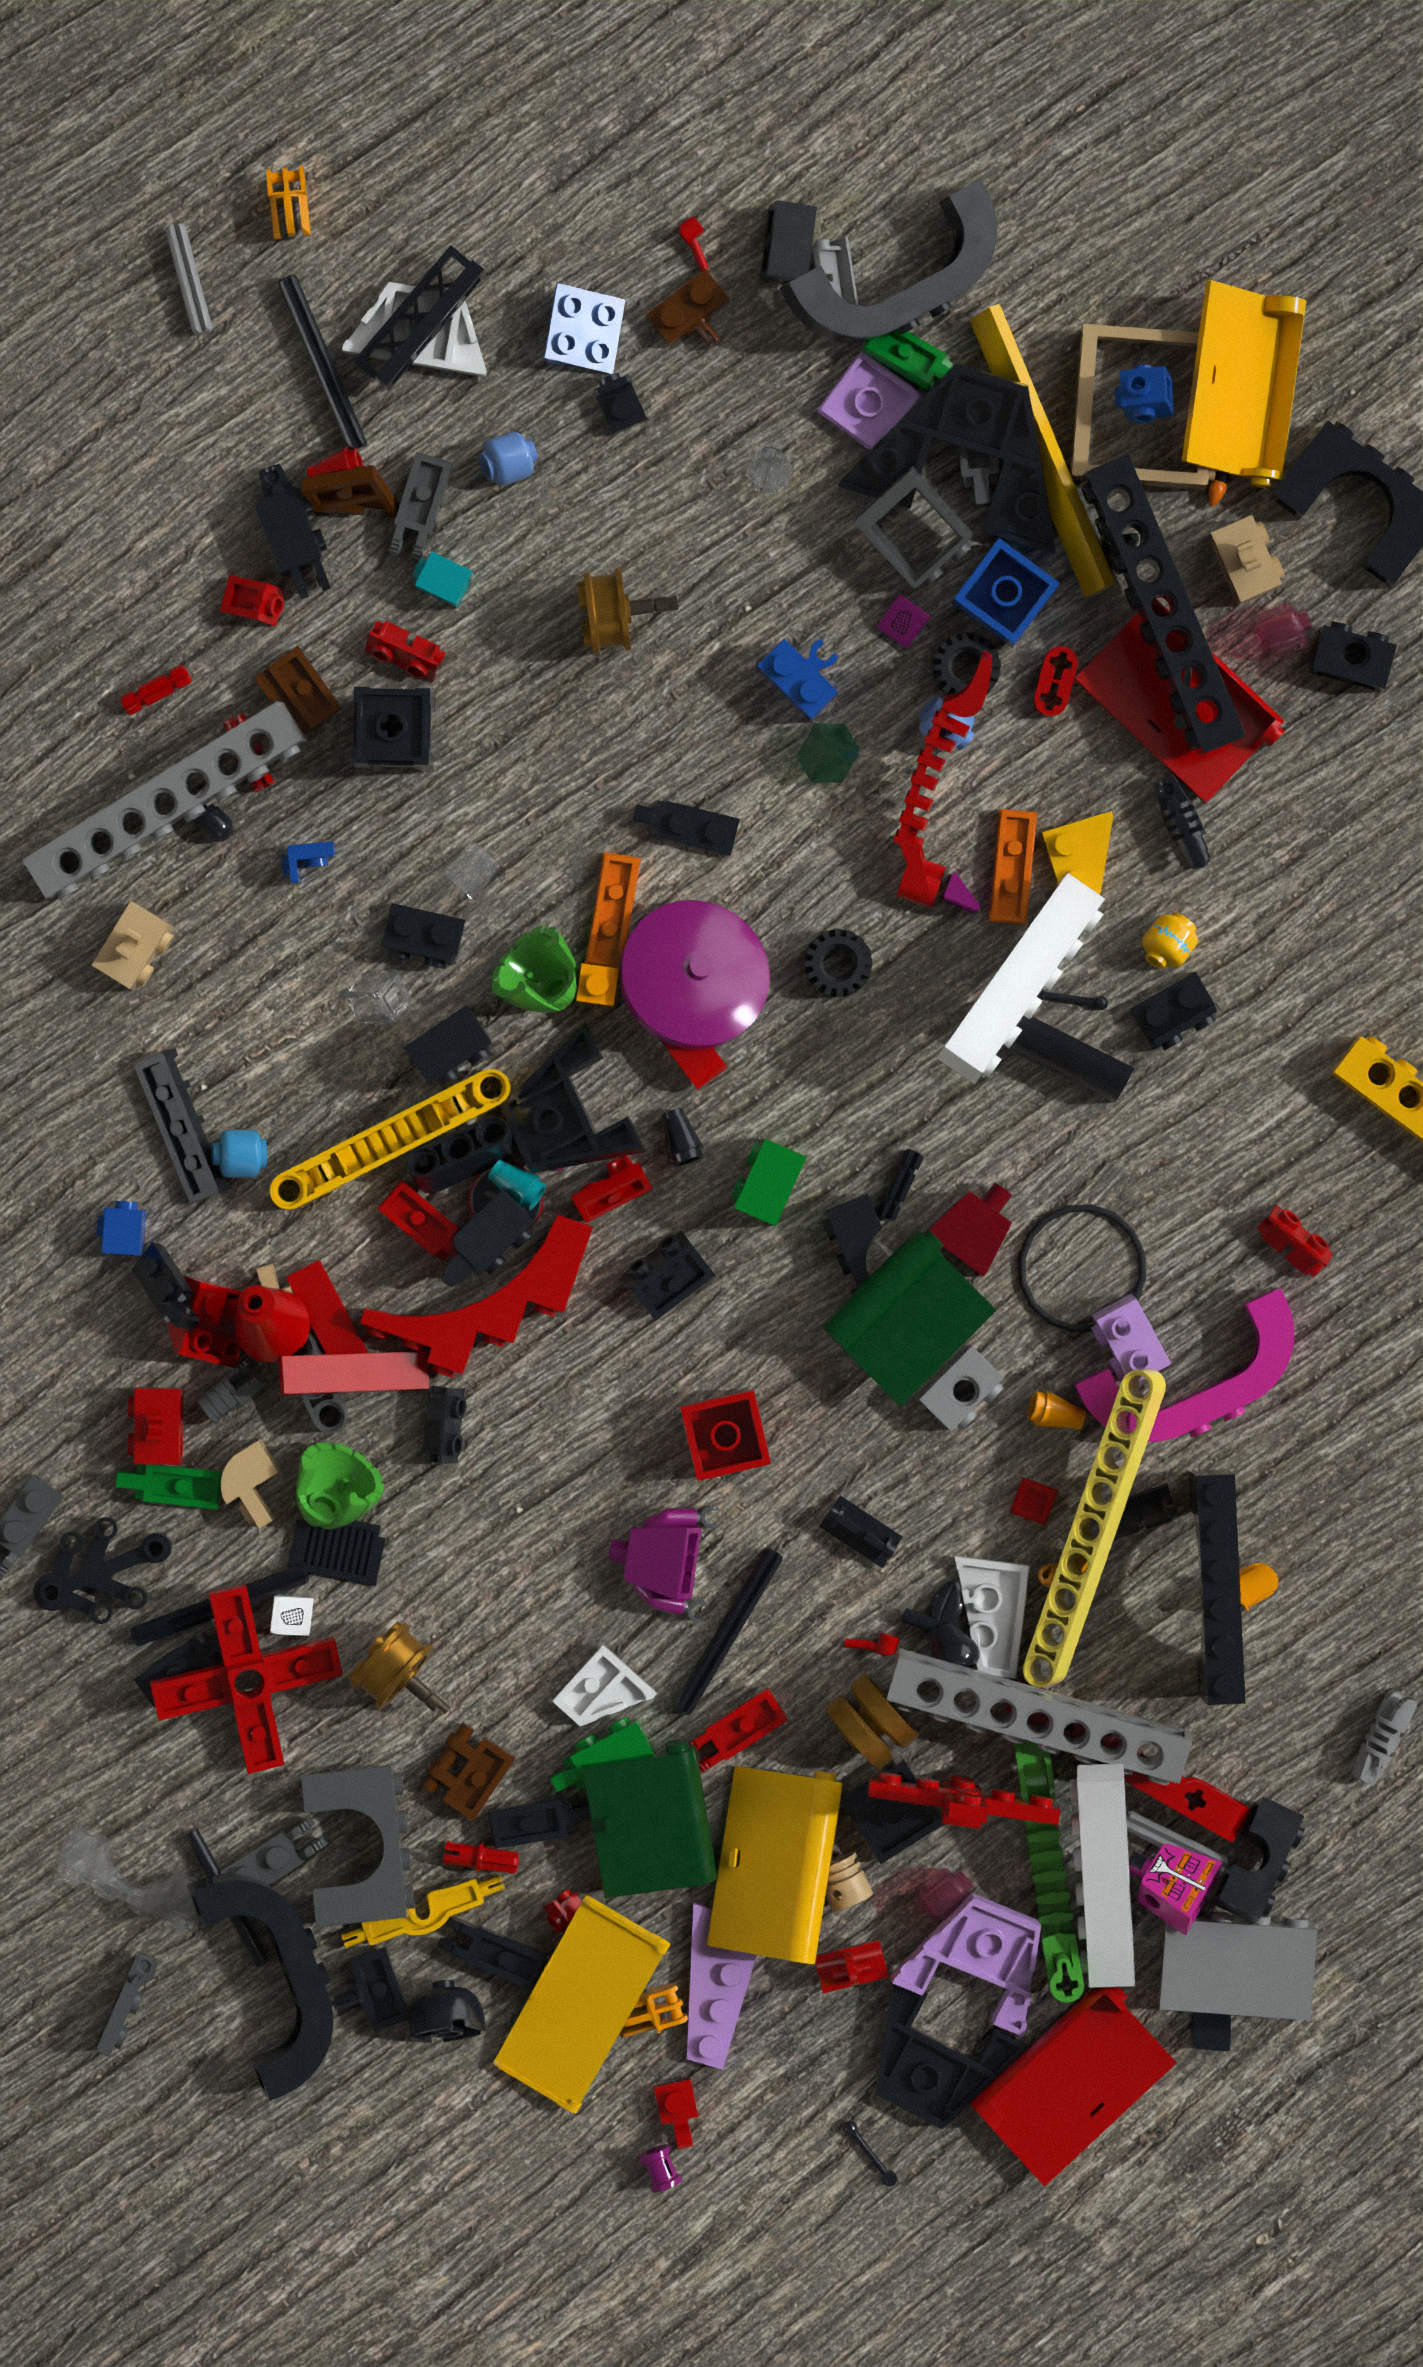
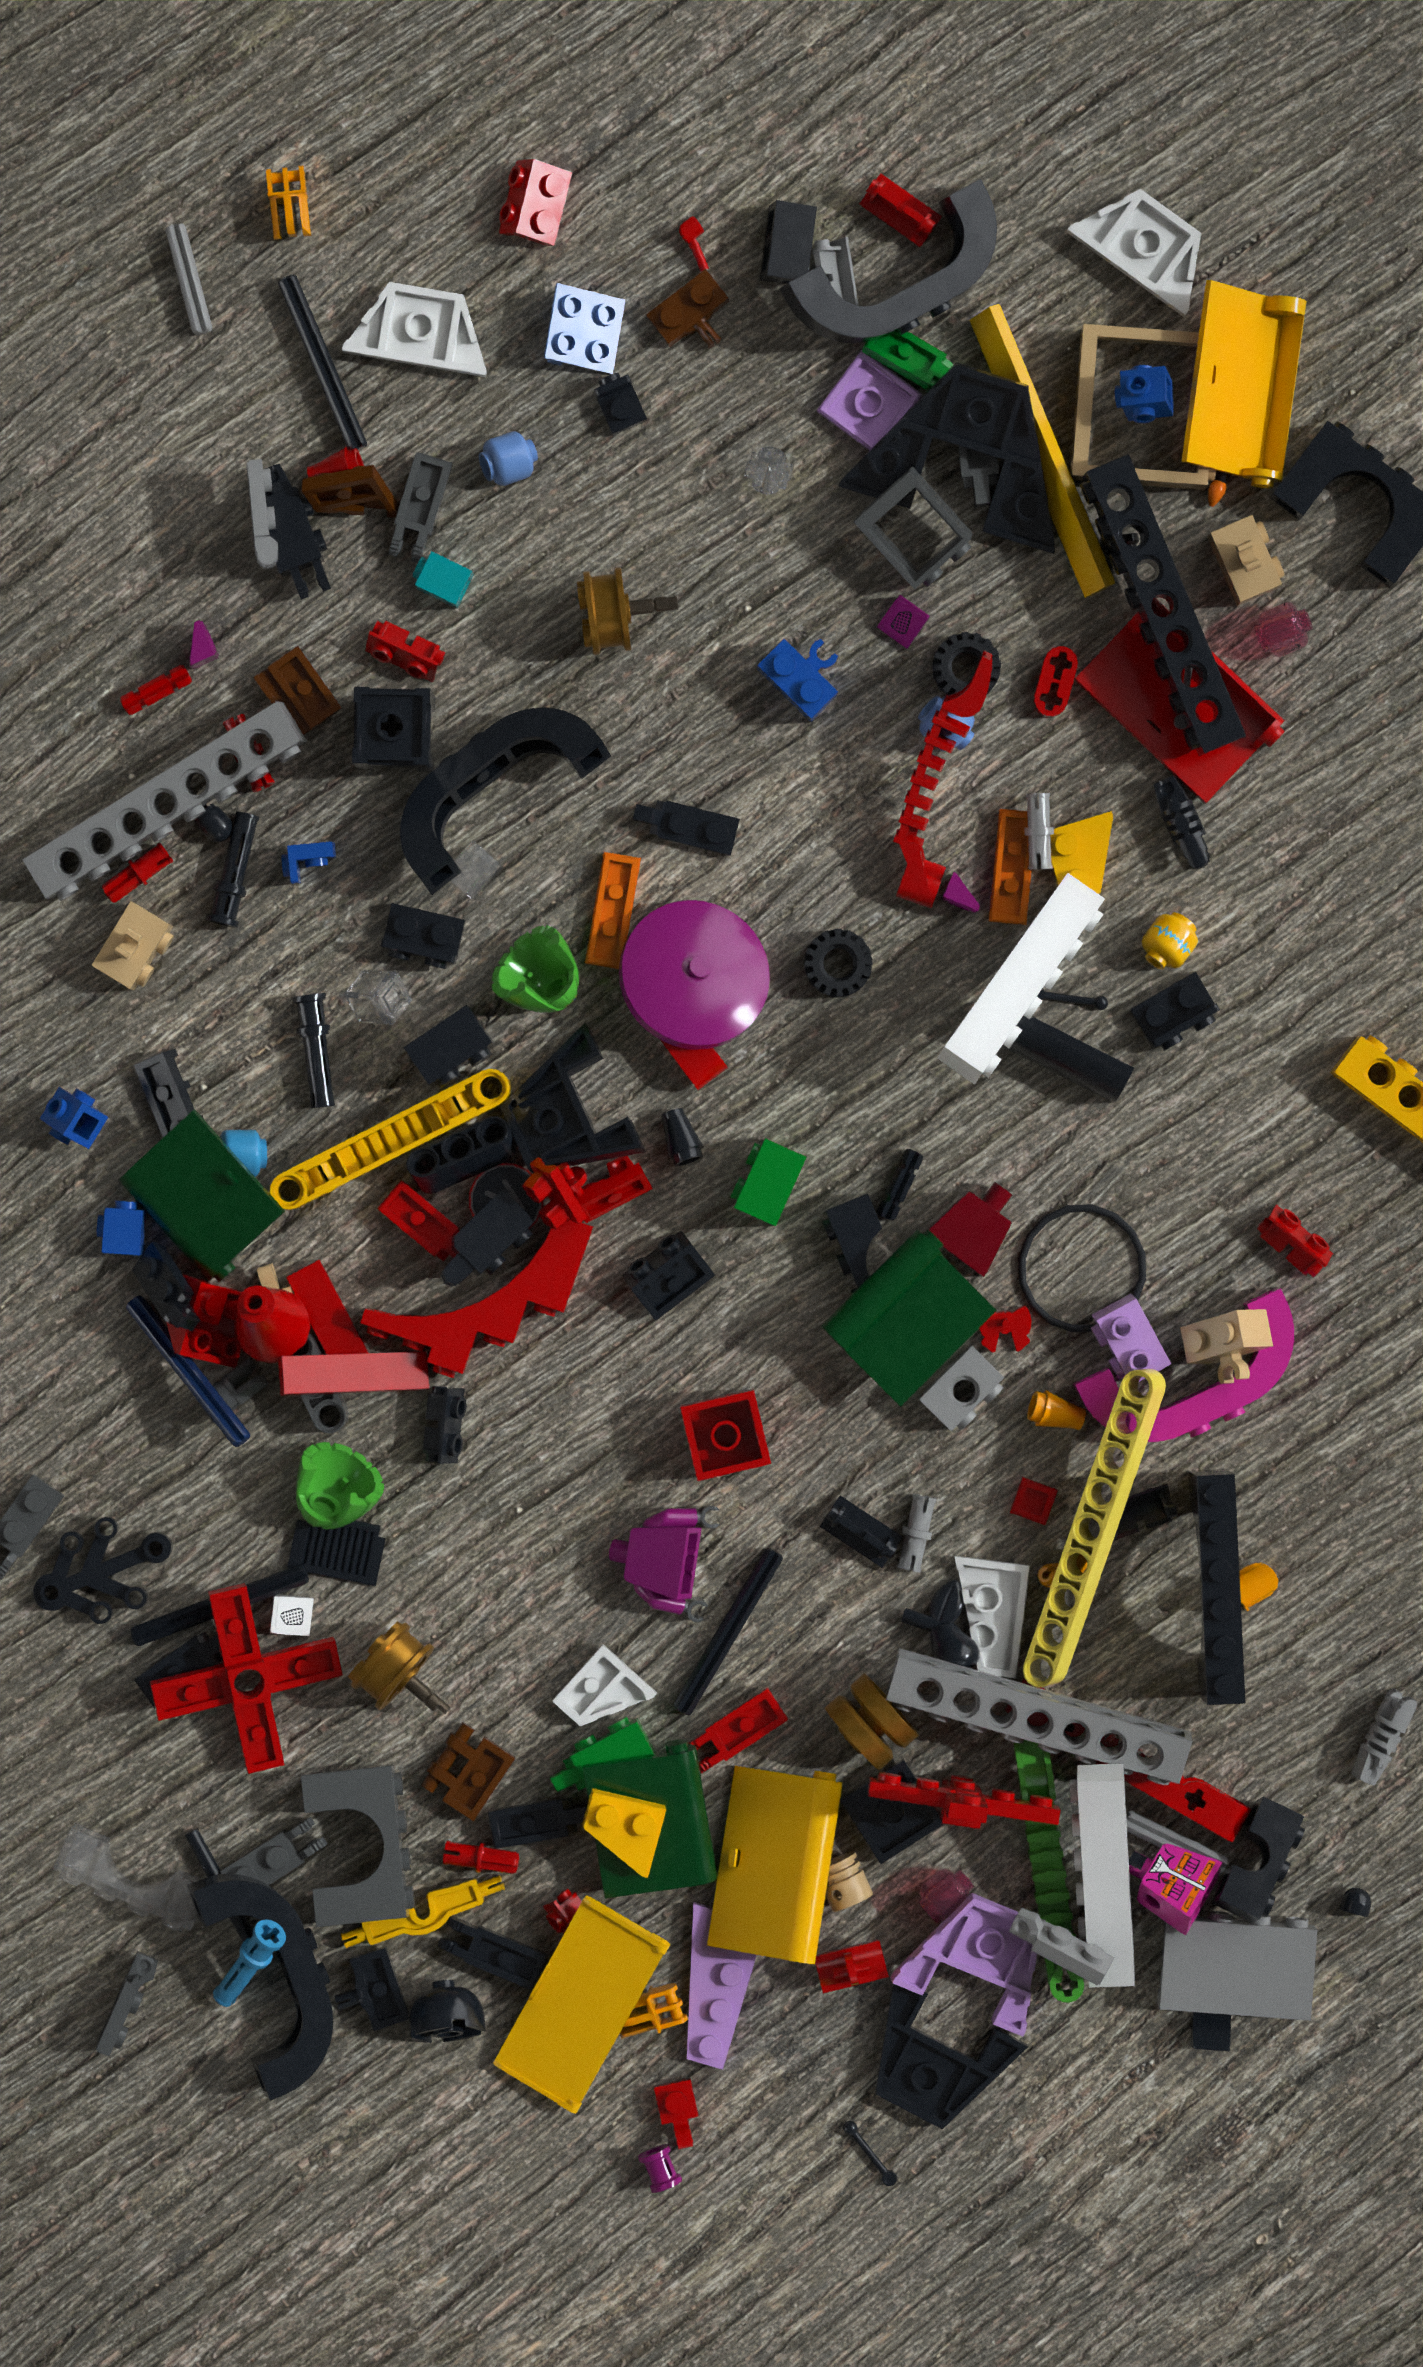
green hinge [115,1464,223,1509] -> none
red brick [127,1387,184,1465] -> none
red bracket [220,575,285,626] -> none
tan brick [221,1439,281,1529] -> none
black fence [354,245,486,391] -> none
teal cone [488,1160,546,1210] -> none
light orange brick [576,963,619,1008] -> none
clear green panel [797,723,861,783] -> none
red hand [845,1632,900,1656] -> none
blue brick [952,538,1060,648] -> none
red door [969,1987,1177,2187] -> none
black brick [1308,621,1397,692] -> none
none -> blue brick [40,1087,108,1149]
none -> red axle [102,842,174,903]
none -> dark green door [119,1109,285,1283]
none -> dark blue axle [126,1295,250,1447]
none -> magenta slope [190,620,219,669]
none -> black pin [205,811,259,928]
none -> dark azure pin [213,1919,286,2007]
none -> light grey hinge [246,459,279,570]
none -> black pin [292,993,335,1108]
none -> black arch [400,707,611,895]
none -> bracket [499,159,572,246]
none -> red hips [522,1157,587,1230]
none -> yellow wing [582,1788,667,1878]
none -> red hinge [859,173,942,248]
none -> light grey pin [897,1494,937,1573]
none -> red piece [979,1305,1032,1353]
none -> light grey hinge [1009,1908,1115,1985]
none -> light grey pin [1024,793,1054,870]
none -> white wing [1067,189,1201,317]
none -> tan brick [1180,1309,1273,1384]
none -> black hinge [1339,1888,1371,1917]

